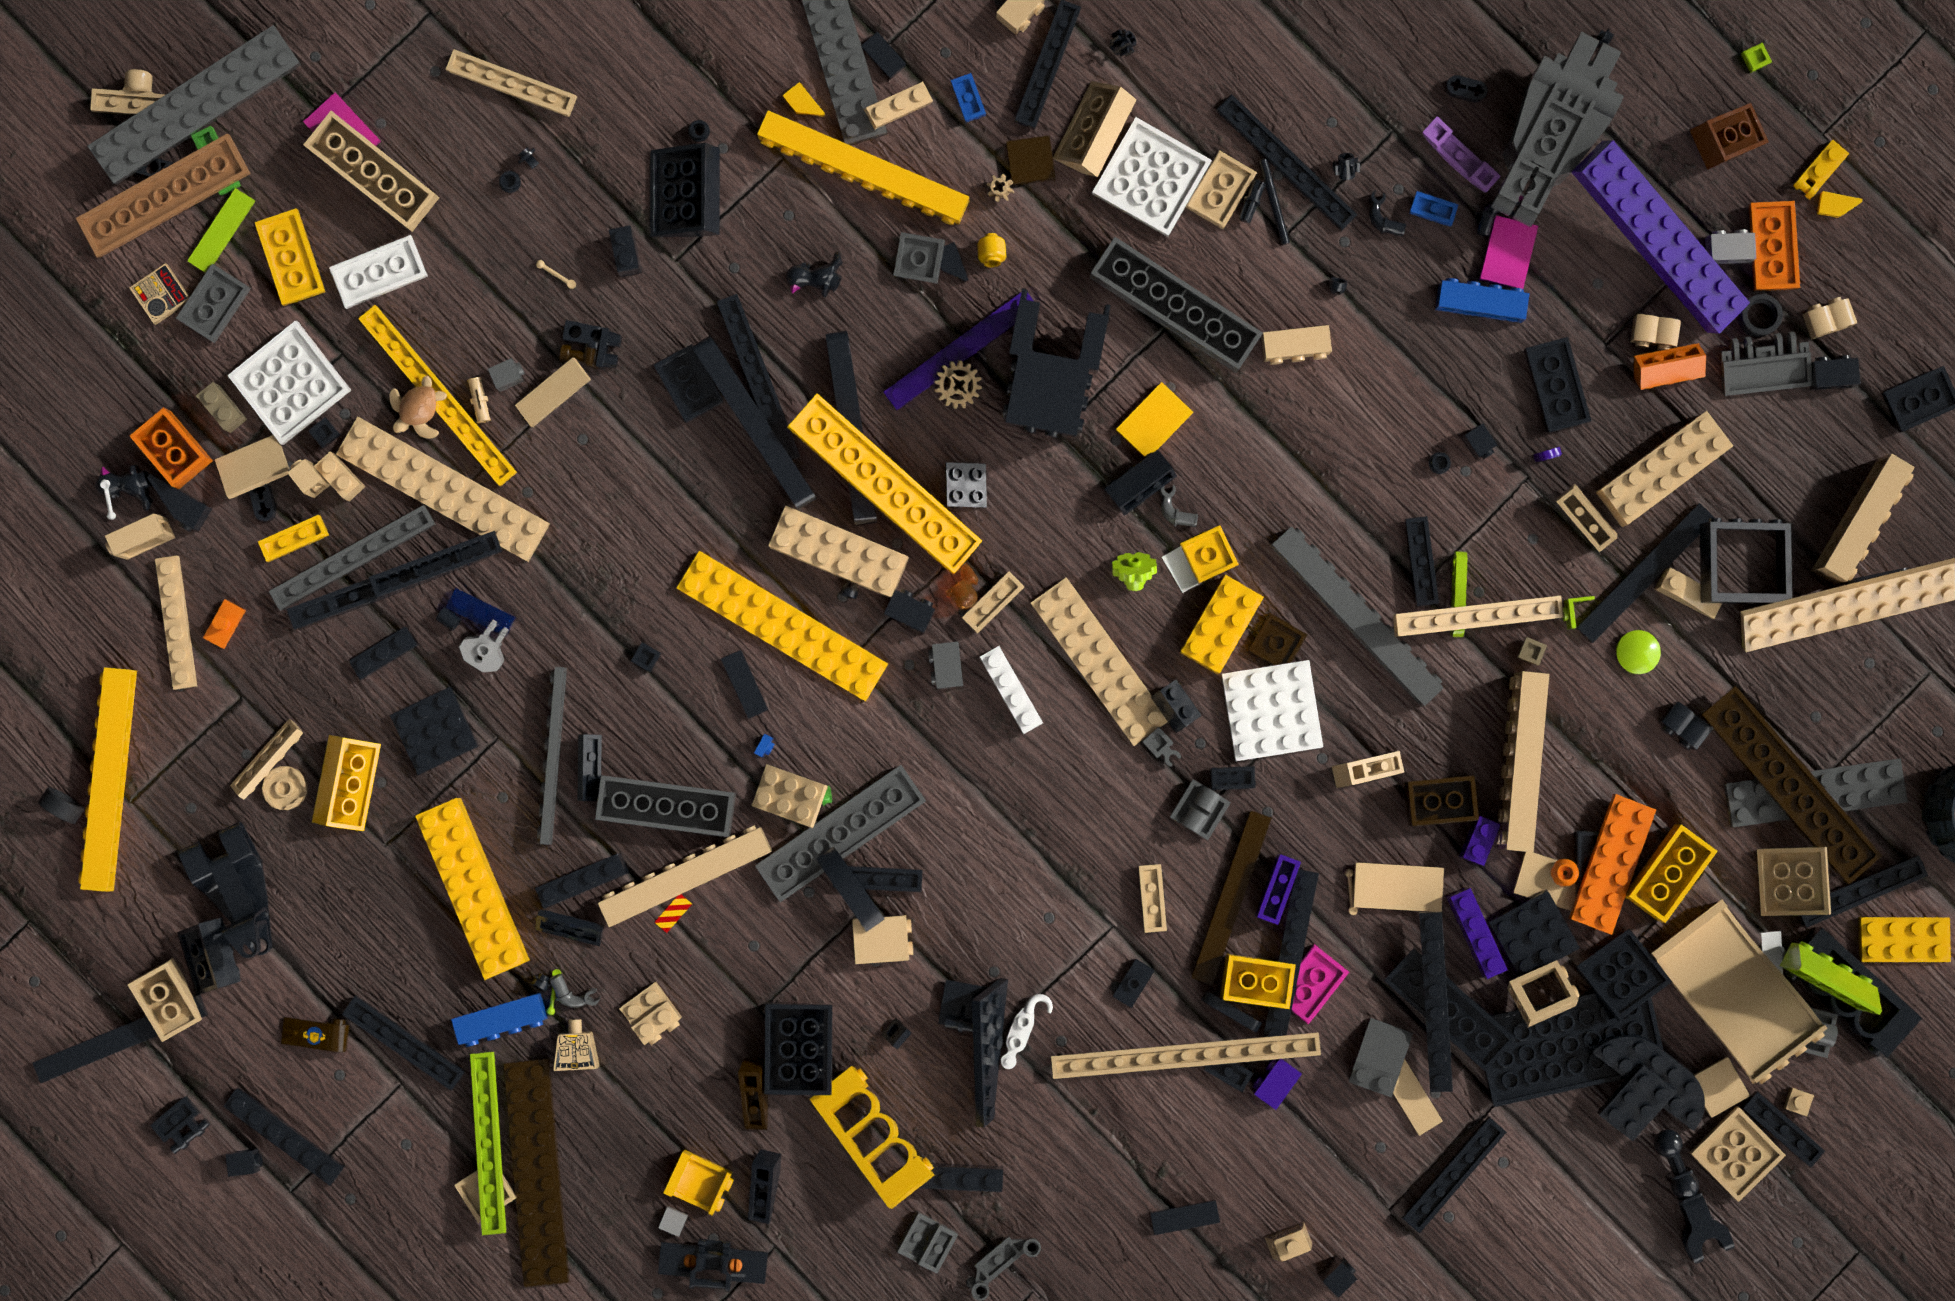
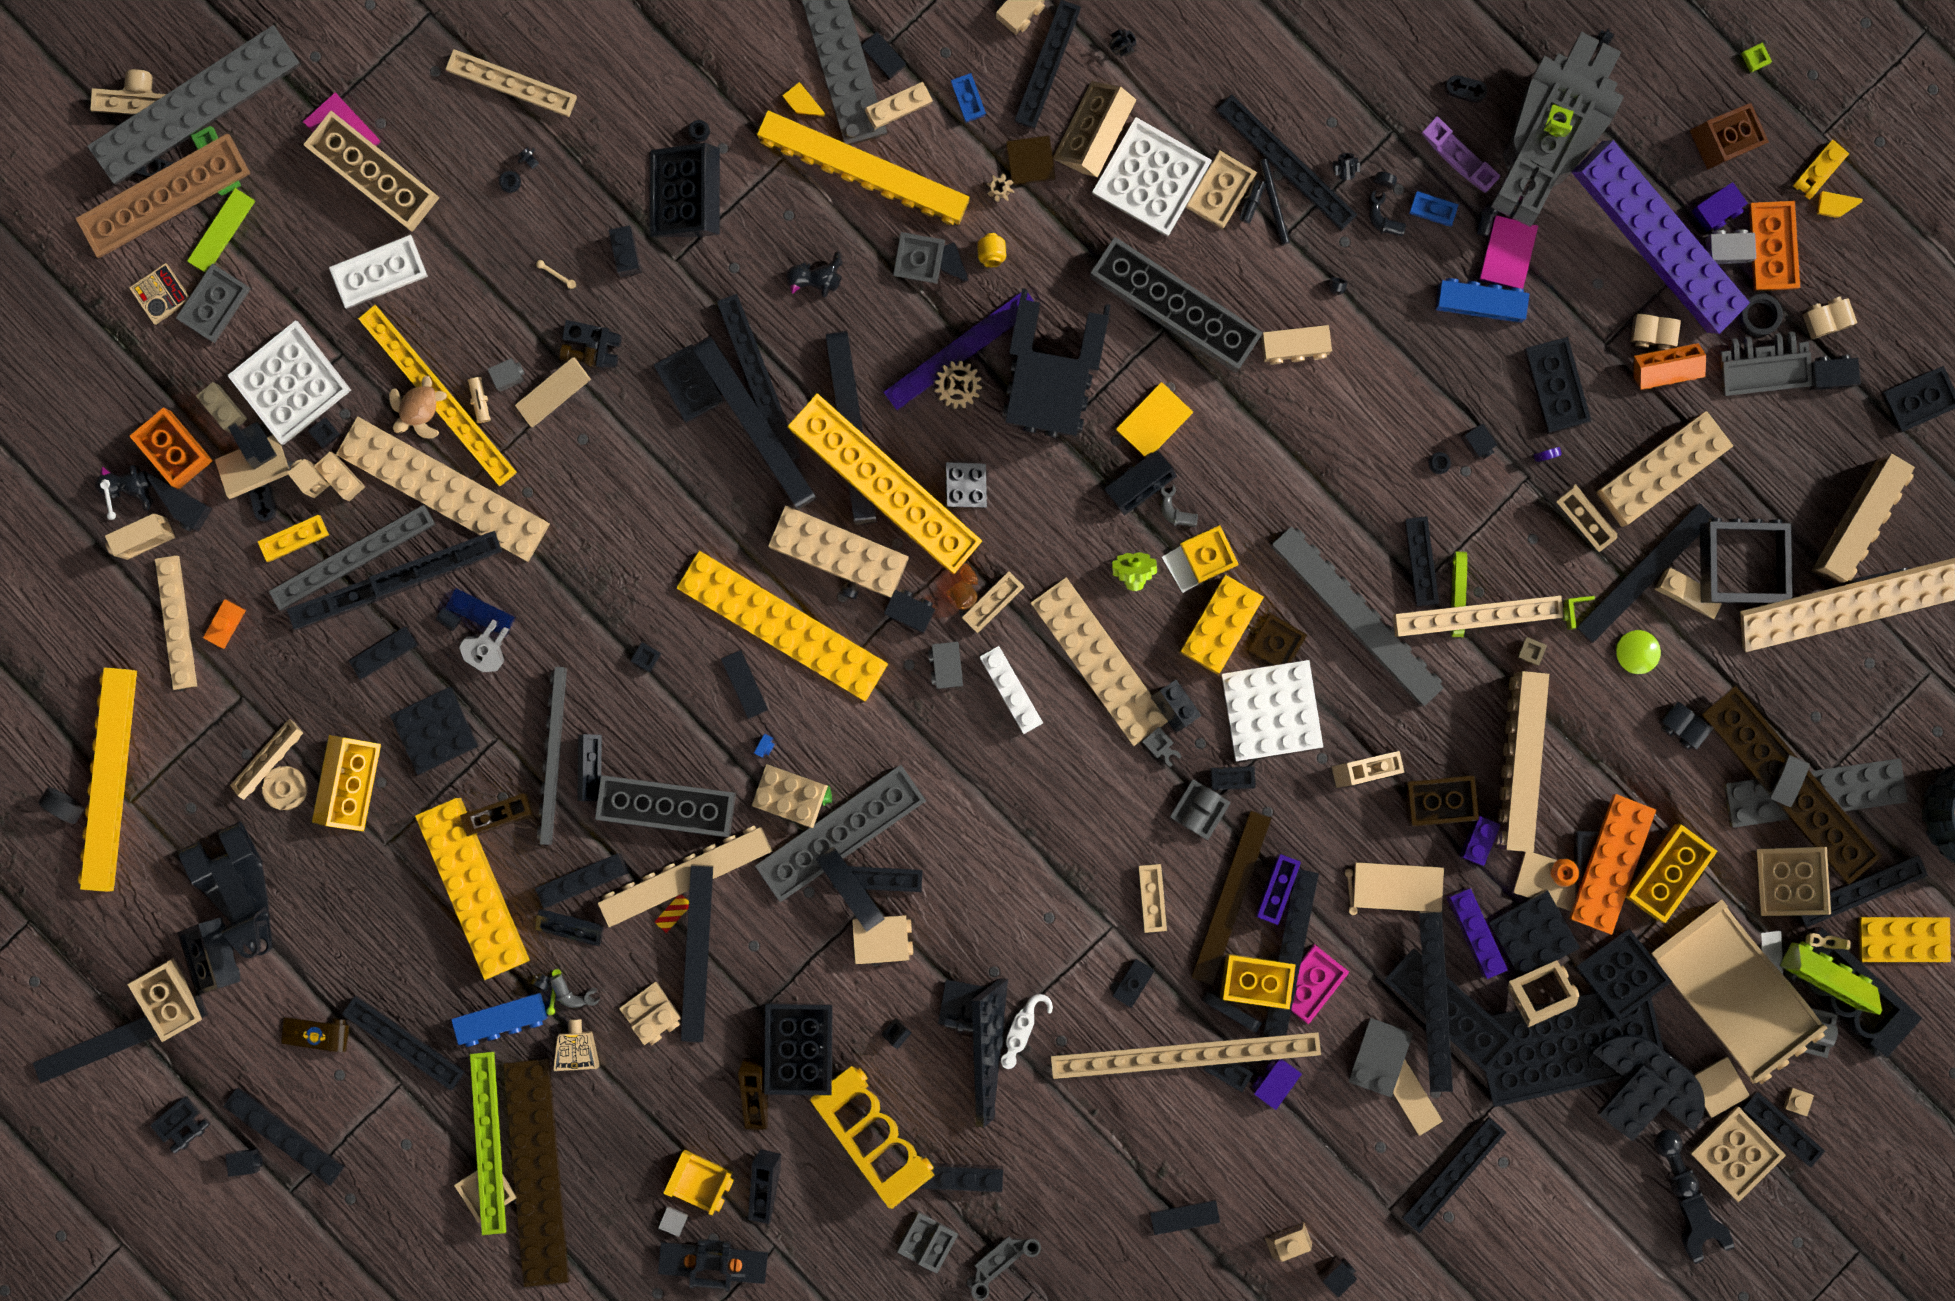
yellow plate [255,209,325,306] -> none
none -> black panel [228,422,277,470]
none -> dark brown slope [460,793,534,837]
none -> black tile [681,864,714,1042]
none -> black tile [1373,171,1397,189]
none -> lime bracket [1544,105,1574,137]
none -> dark purple brick [1691,182,1748,232]
none -> dark grey slope [1769,755,1810,807]
none -> tan cap [1805,933,1850,950]

